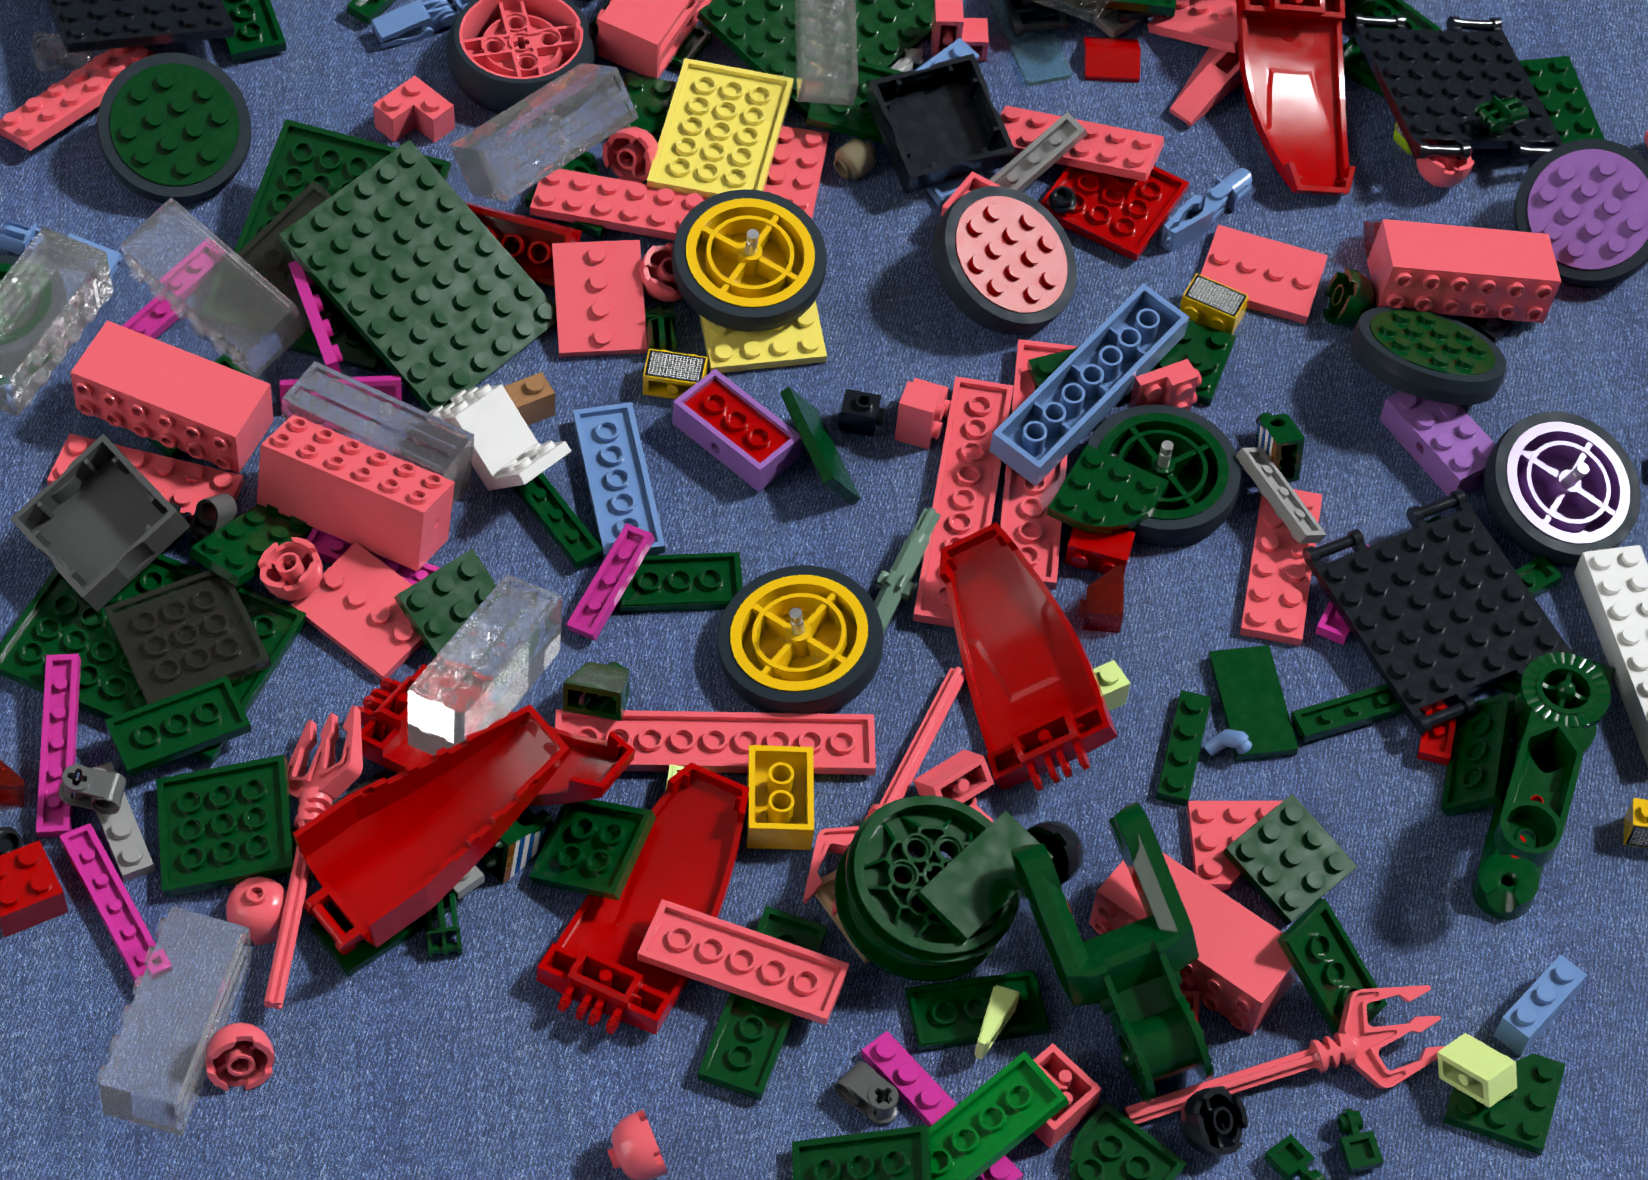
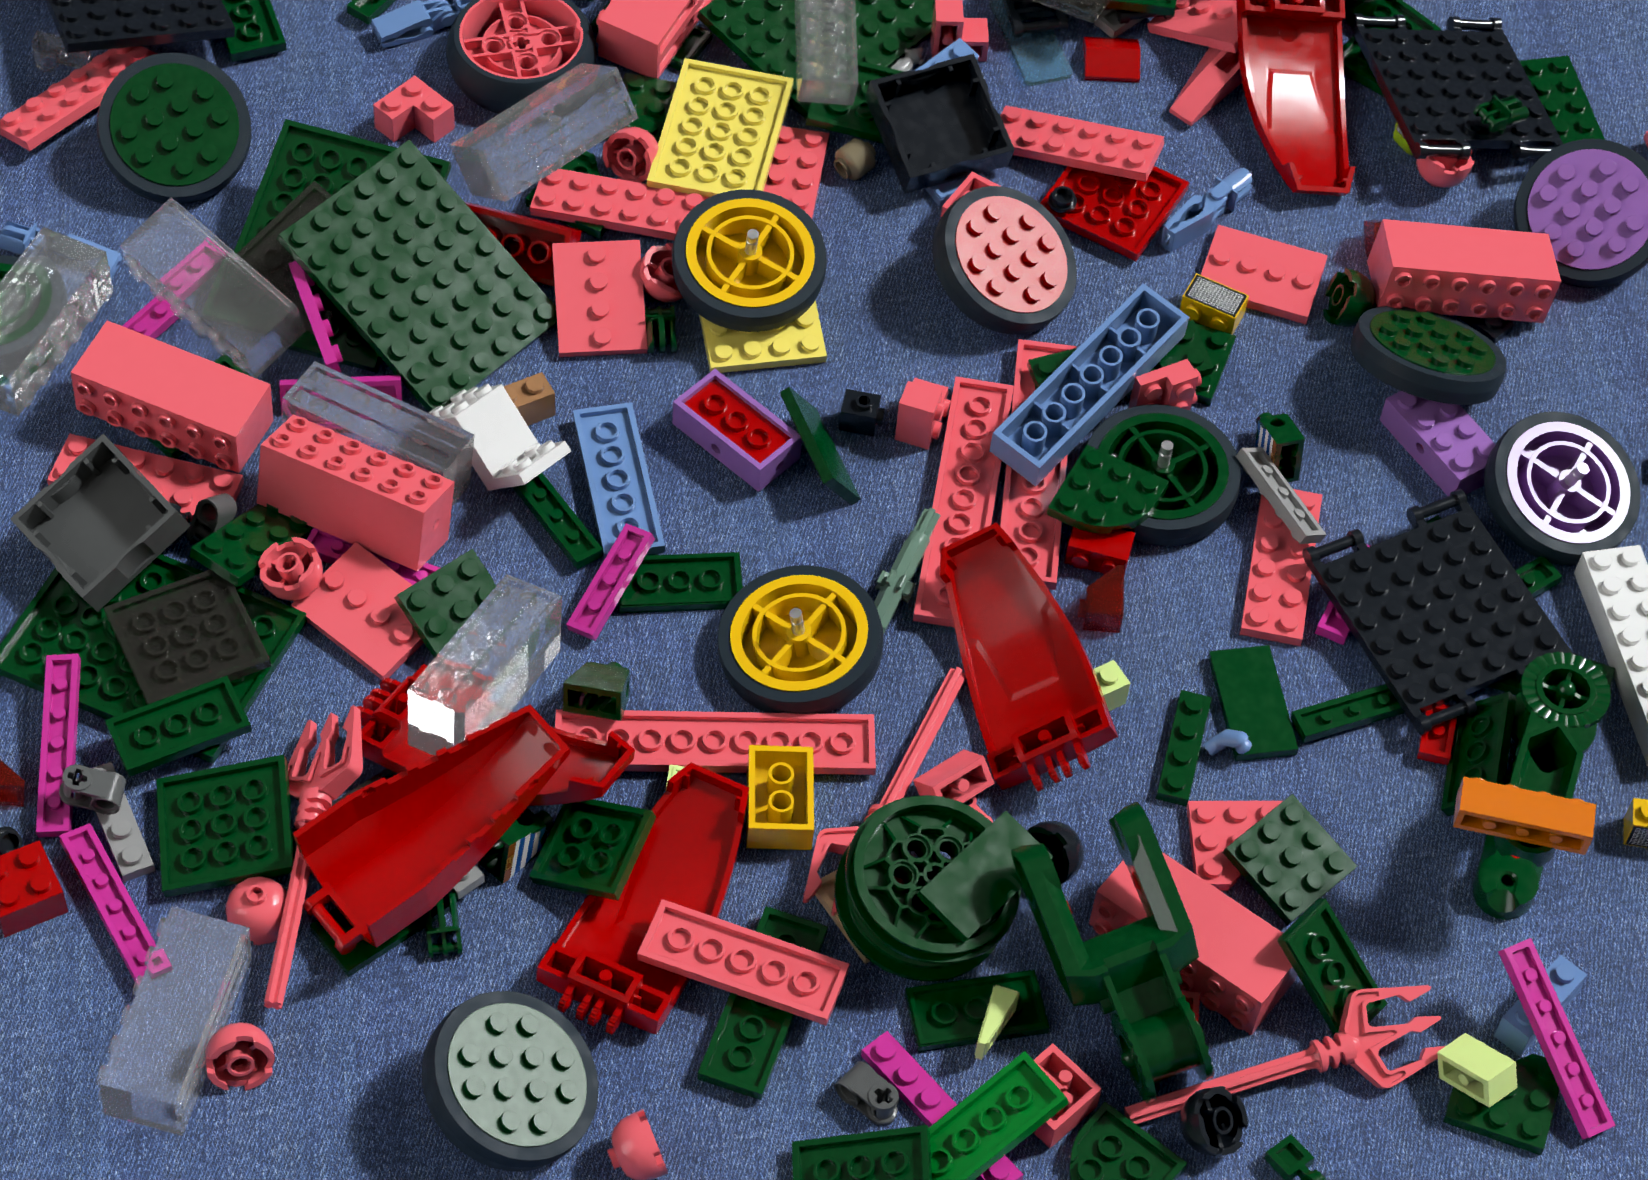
brick [643,349,708,399] -> none
light grey plate [990,111,1087,192] -> none
dark green plate [1337,1108,1384,1174] -> none
none -> wheel [422,991,599,1172]
none -> orange brick [1453,777,1596,855]
none -> dark pink plate [1498,938,1616,1140]

